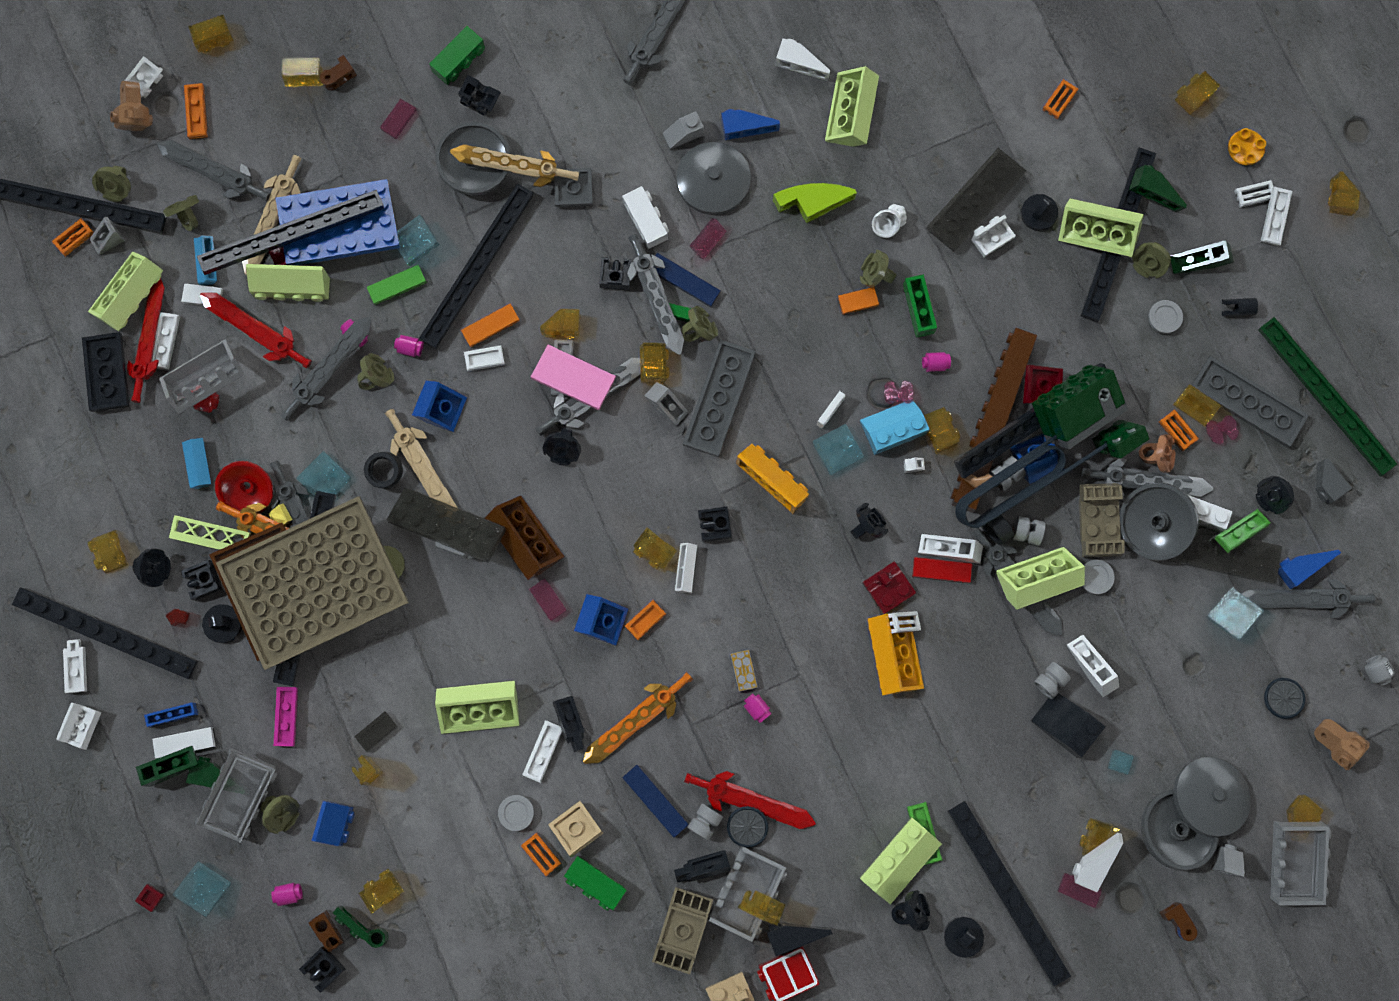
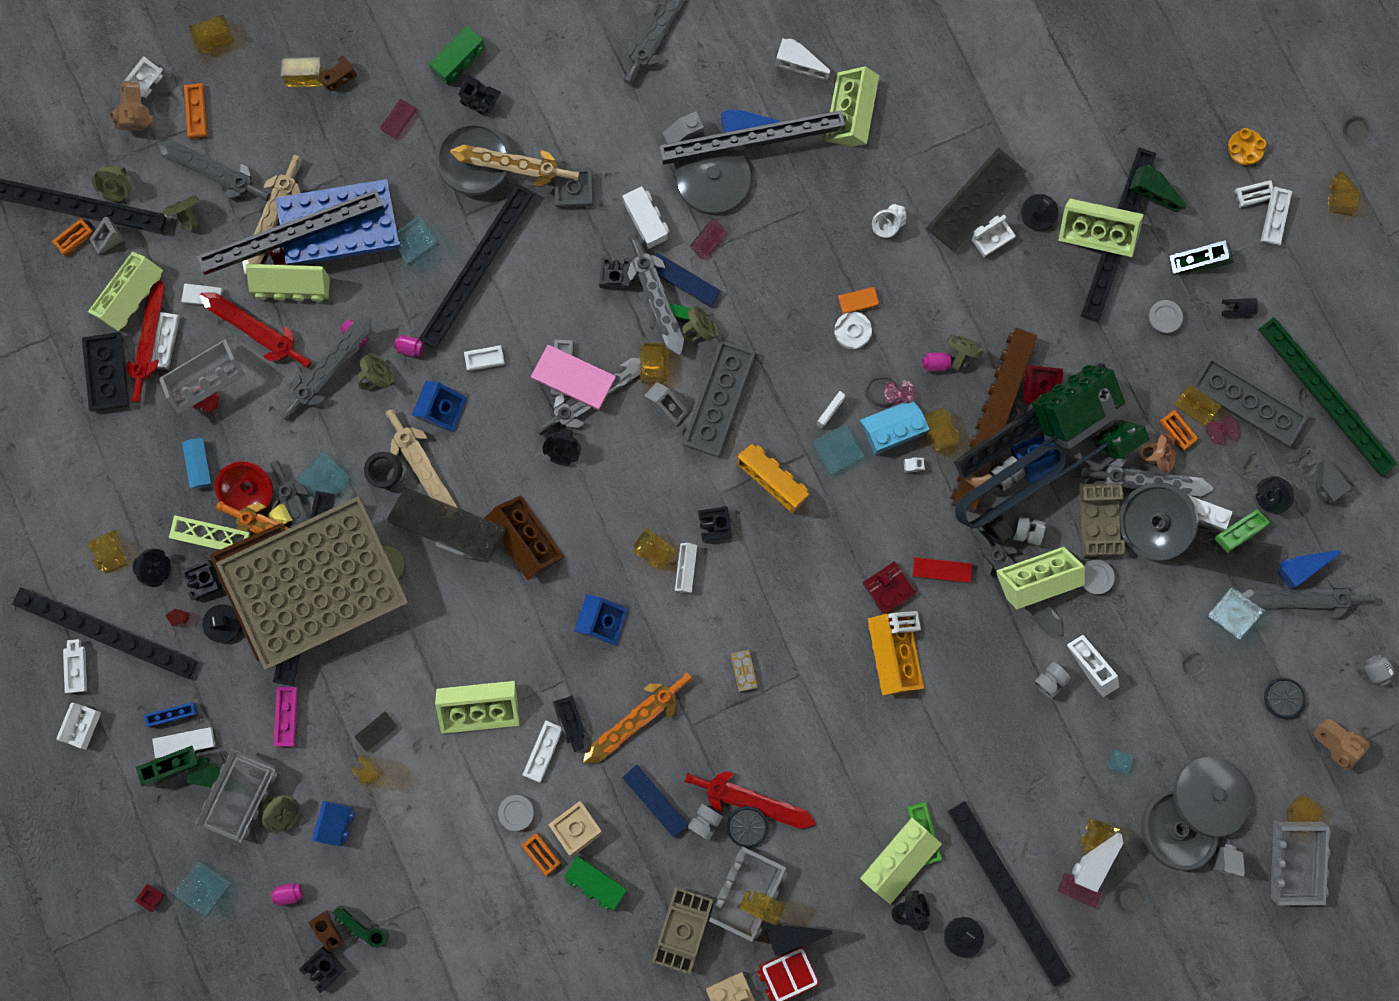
dark azure piece [194,235,217,286] -> none
clear yellow cylinder [358,868,404,914] -> none
bright green tile [367,265,427,305] -> none
orange tile [461,303,520,348] -> none
clear pink tile [529,578,567,621] -> none
clear yellow slope [540,309,580,339] -> none
orange tile [625,600,666,640] -> none
black hinge [674,850,731,882] -> none
dark pink brick [744,694,772,723] -> none
lime slope [773,183,857,223] -> none
black tile [850,503,888,539] -> none
olive tile [860,250,897,287] -> none
green brick [903,274,937,338] -> none
white slope [918,534,983,564] -> none
black slope [1031,693,1106,758] -> none
orange tile [1042,79,1078,120] -> none
olive tile [1132,242,1171,278] -> none
reddish brown leg [1159,902,1197,941] -> none
clear yellow brick [1175,71,1220,115] -> none
none -> plate [659,110,845,165]
none -> white tile [834,312,872,350]
none -> olive tile [947,334,984,371]

